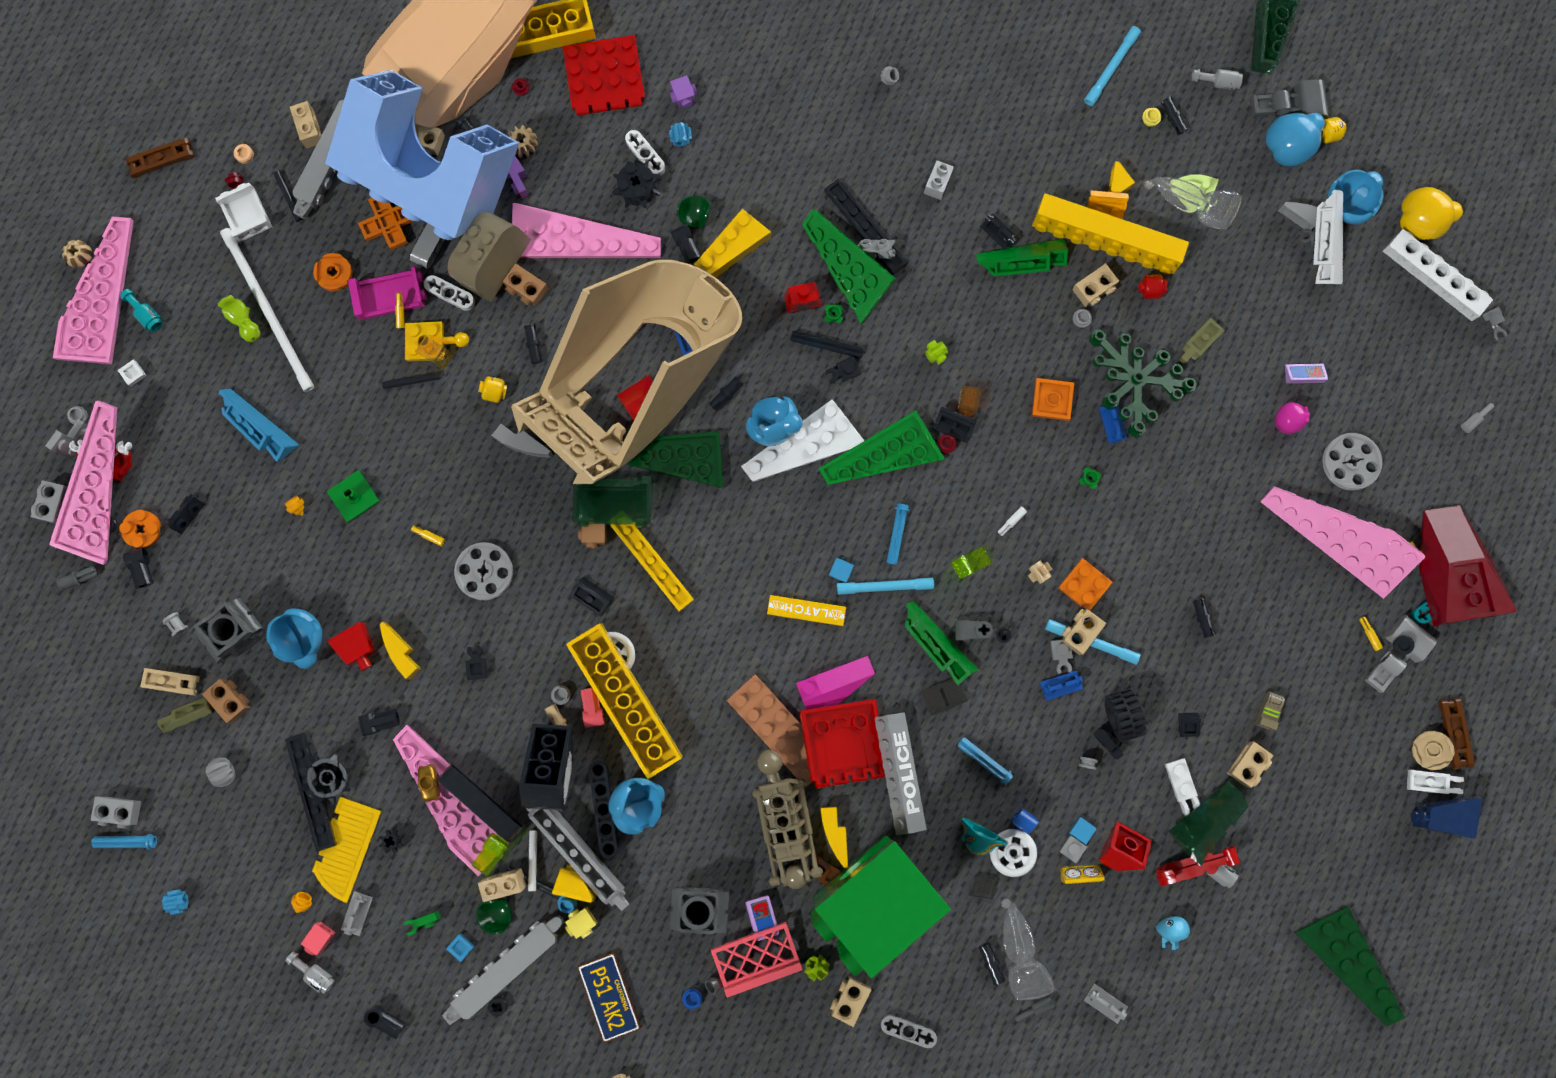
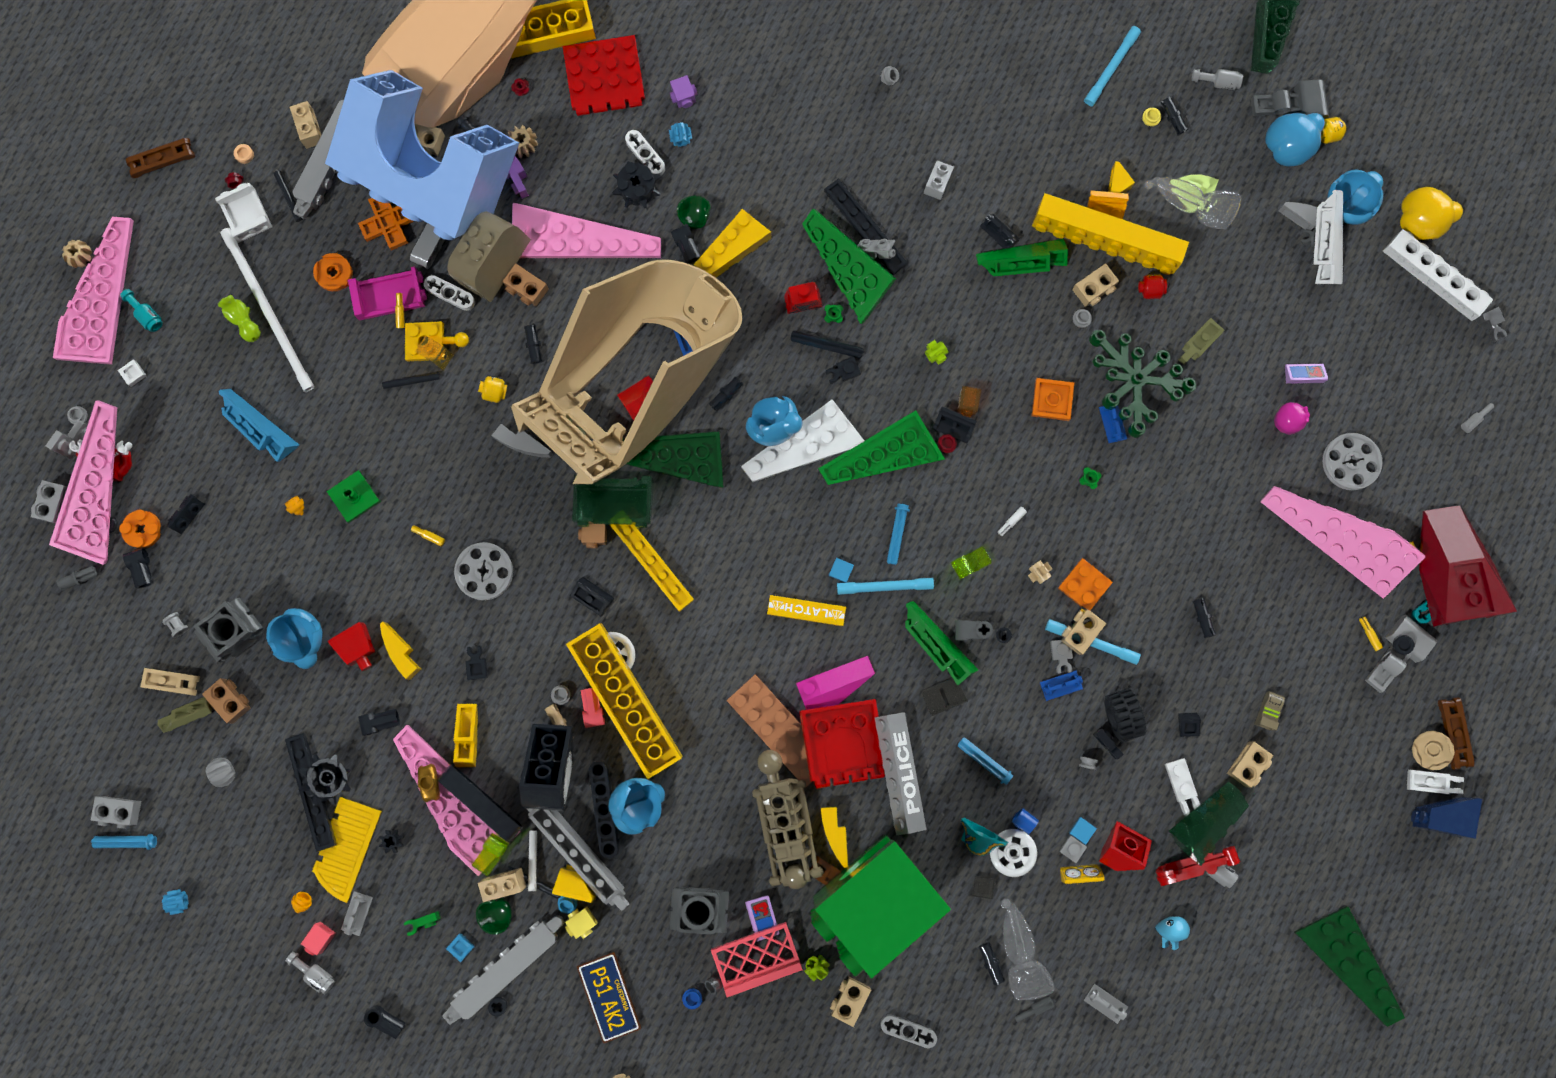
none -> yellow slope [453,704,478,767]

